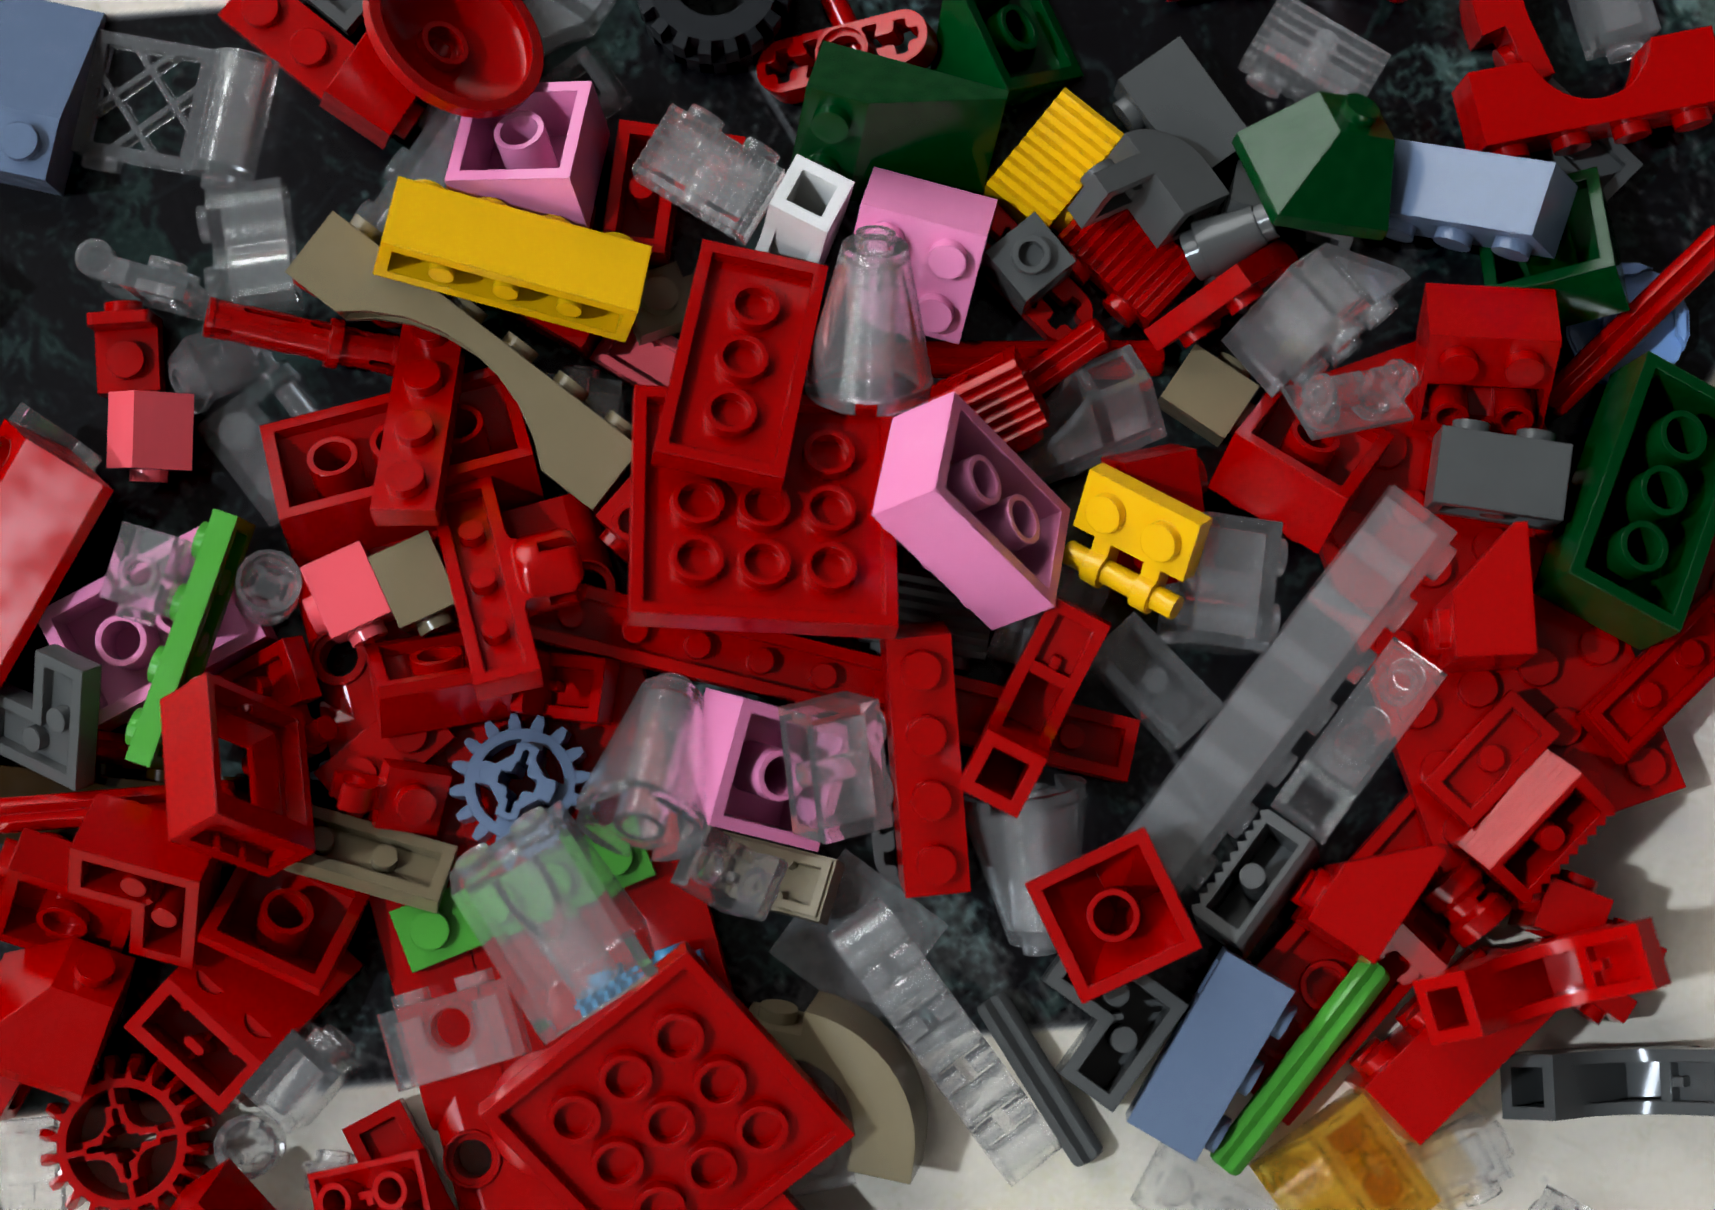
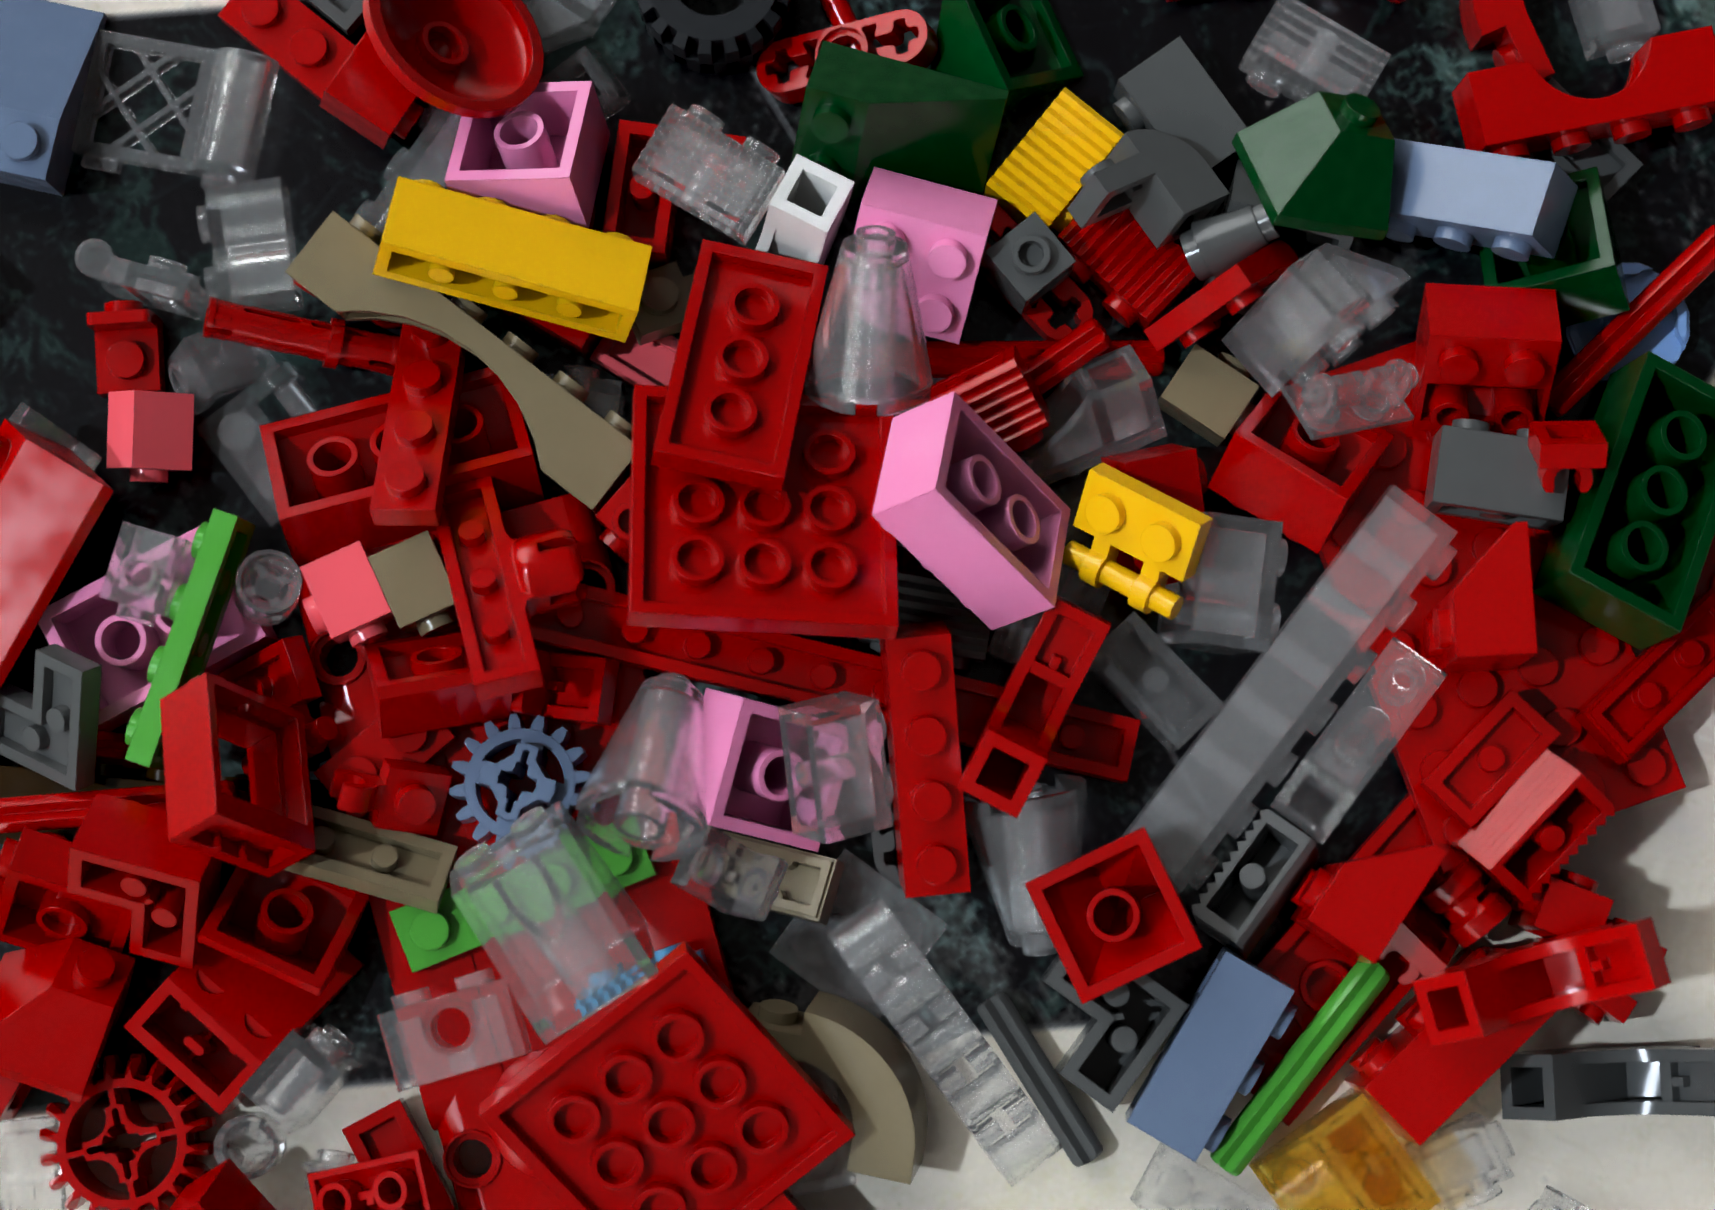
none -> red tile [1528,420,1608,493]

